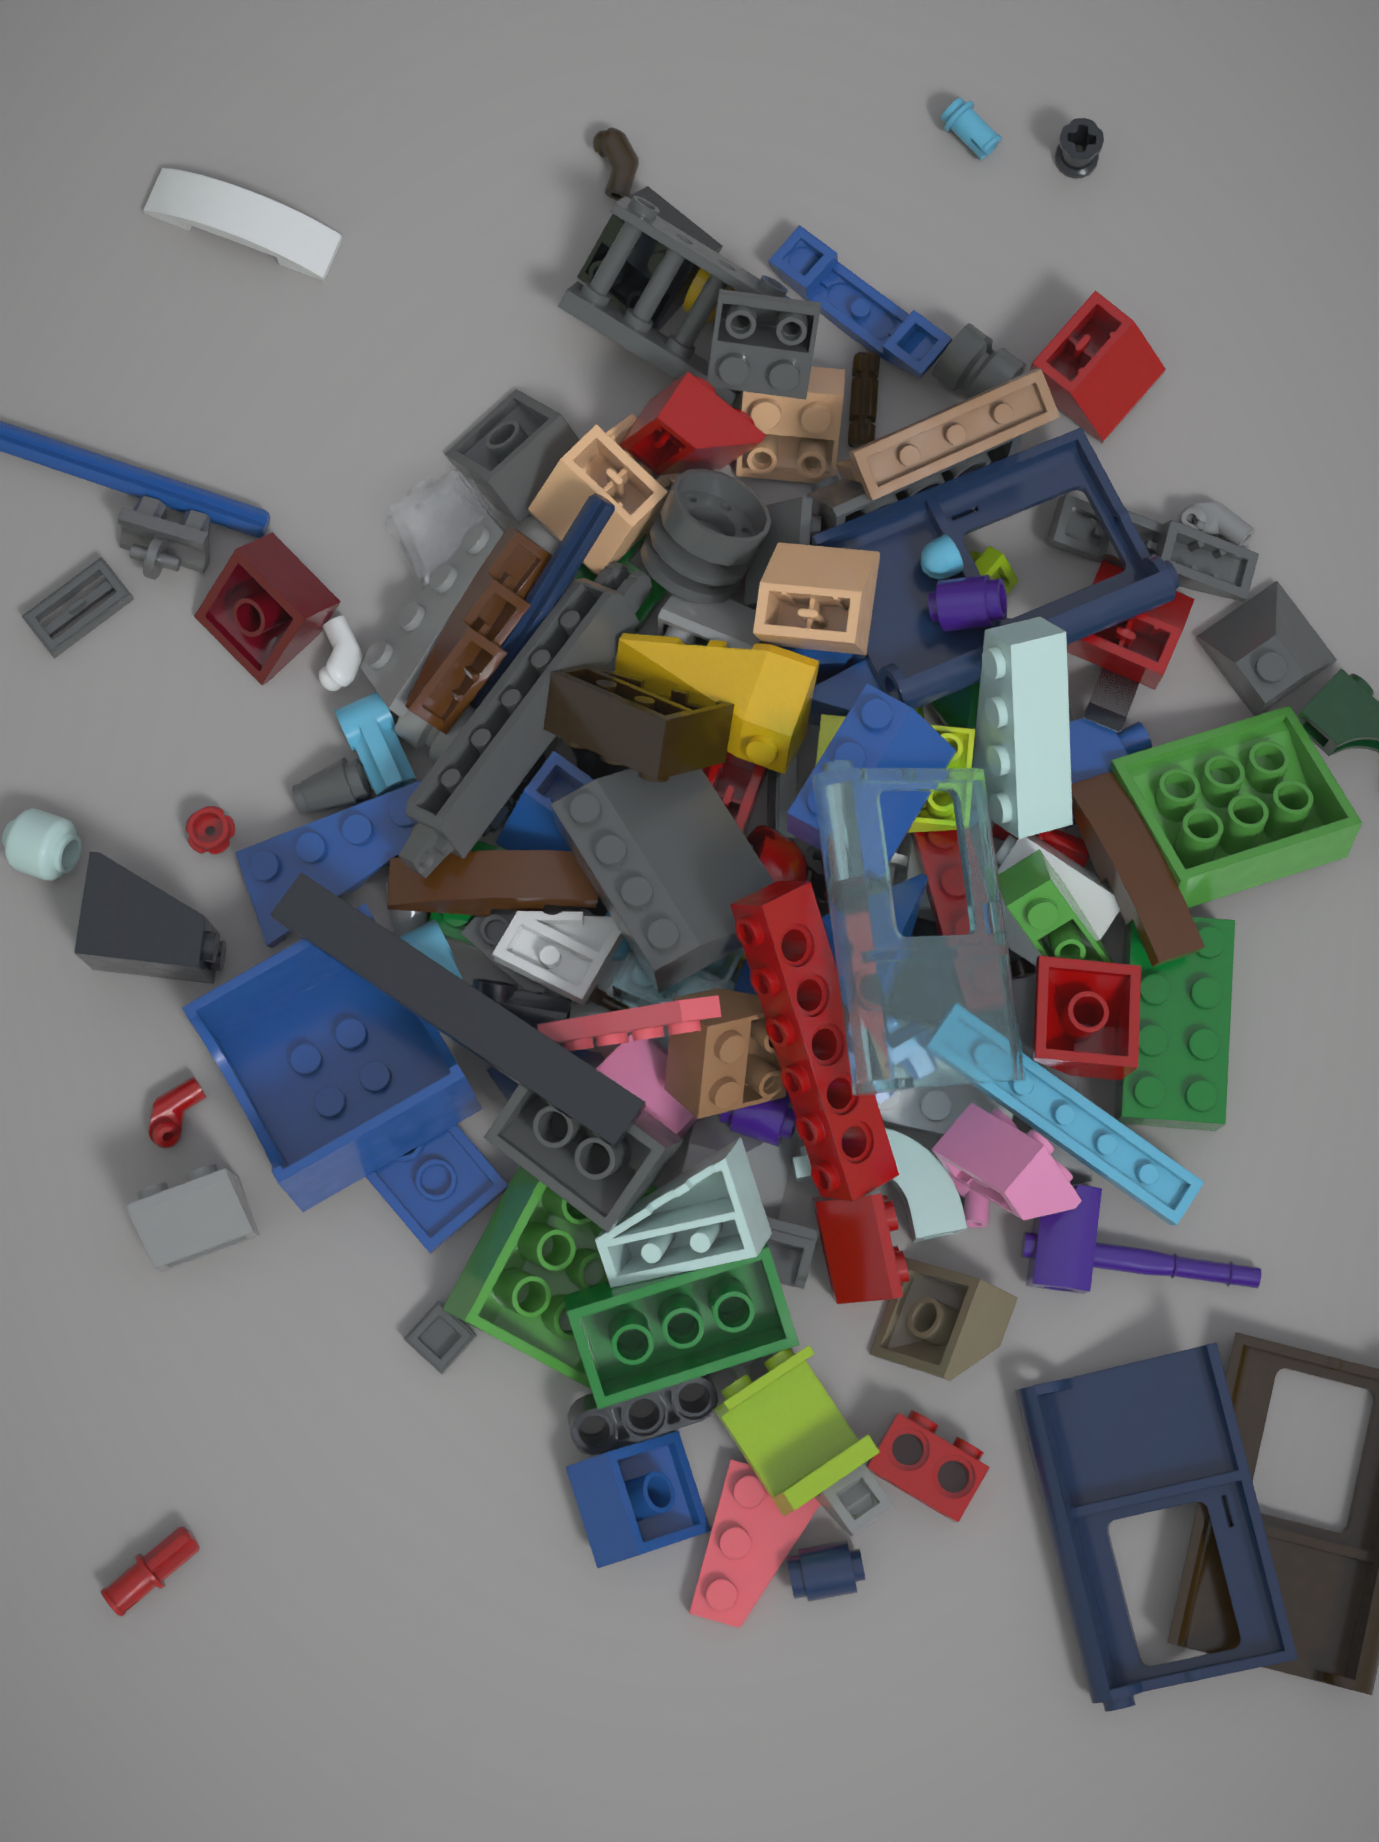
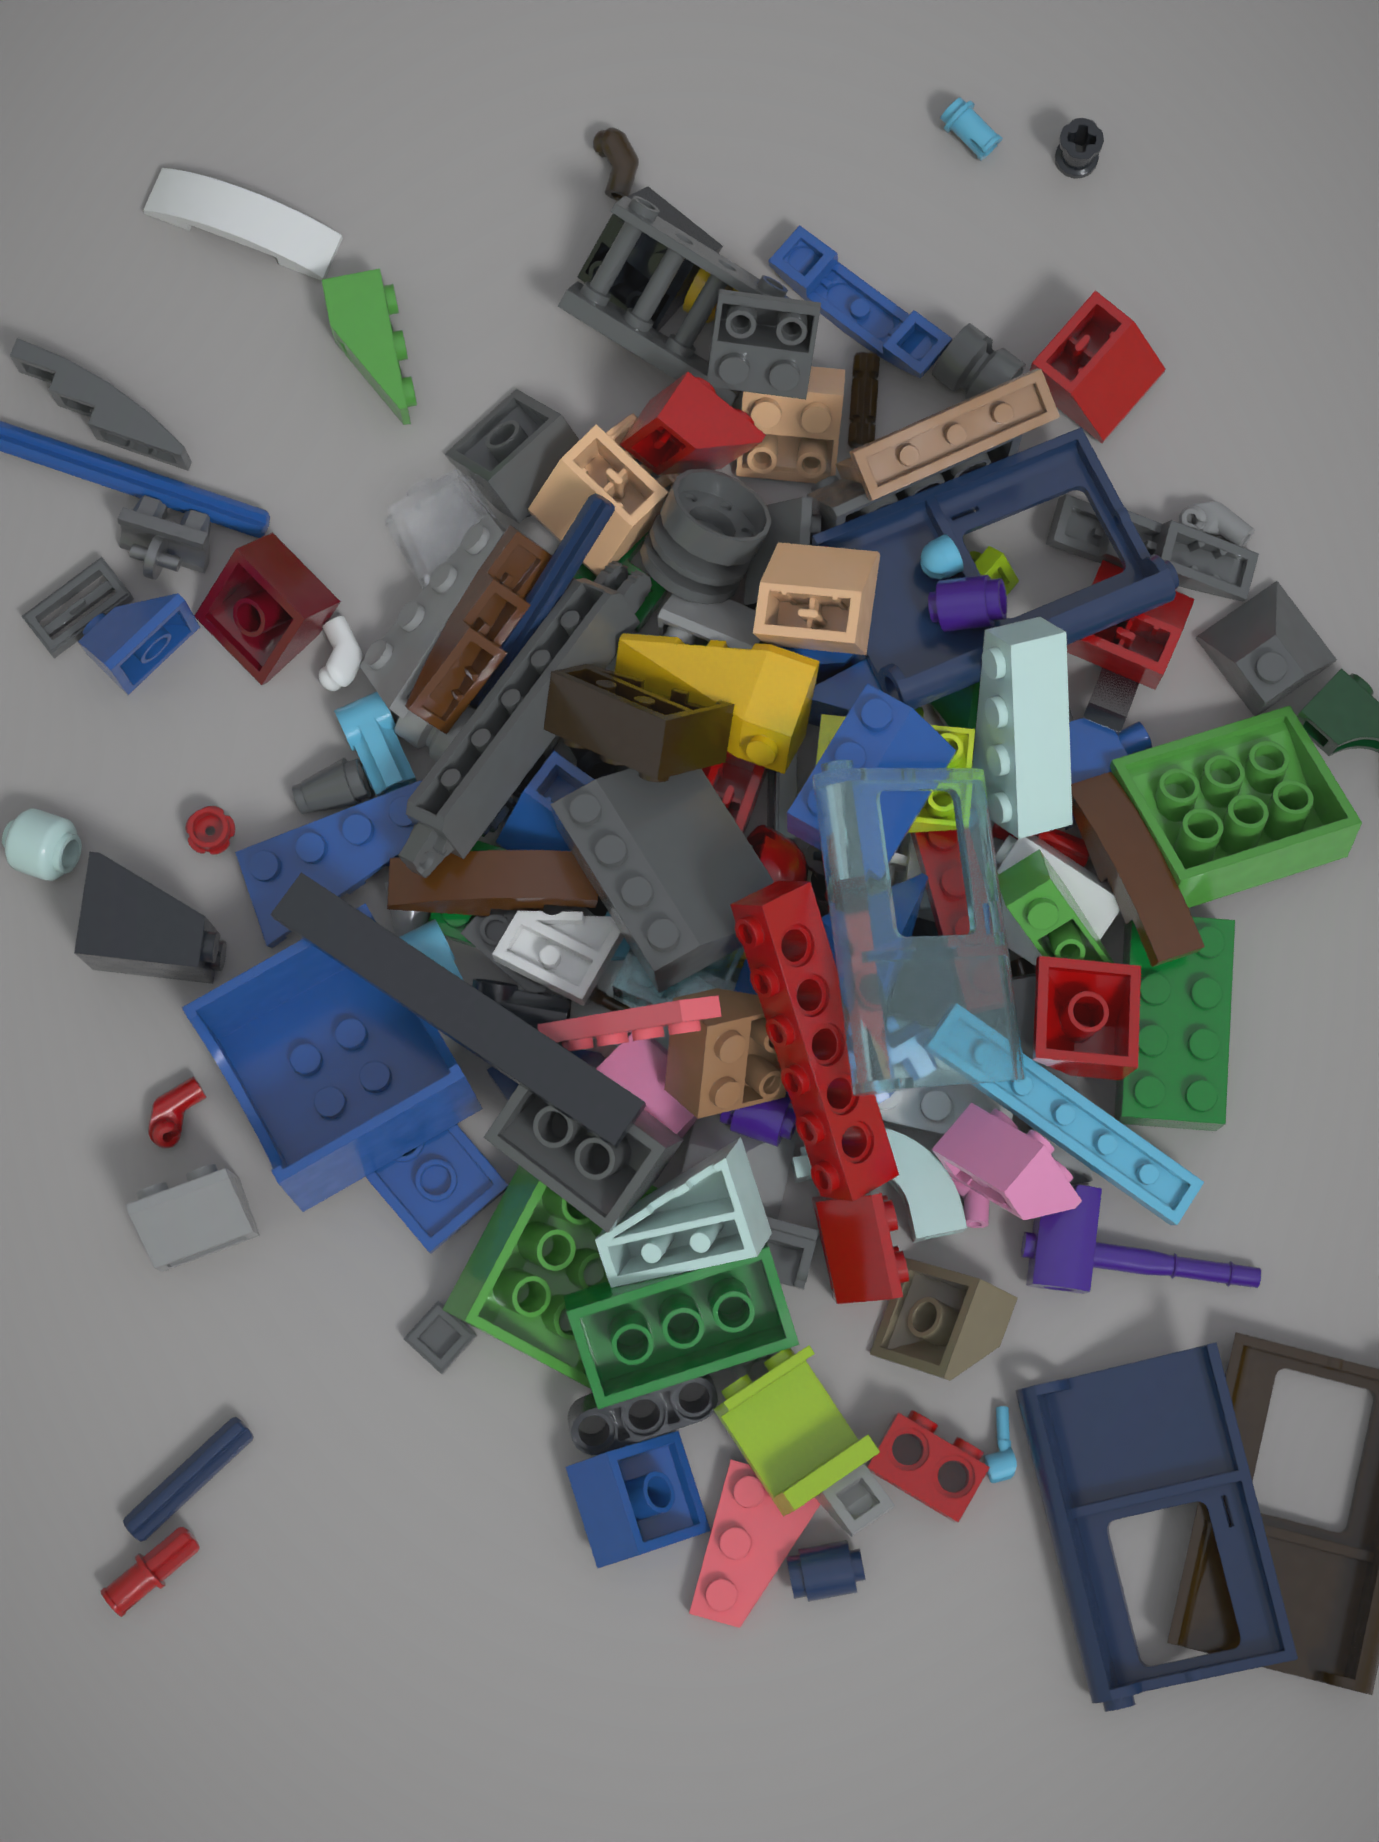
none -> dark grey slope [10,338,192,471]
none -> blue slope [78,593,200,695]
none -> dark blue axle [123,1417,254,1542]
none -> bright green slope [322,268,417,425]
none -> medium azure hand [984,1406,1017,1483]

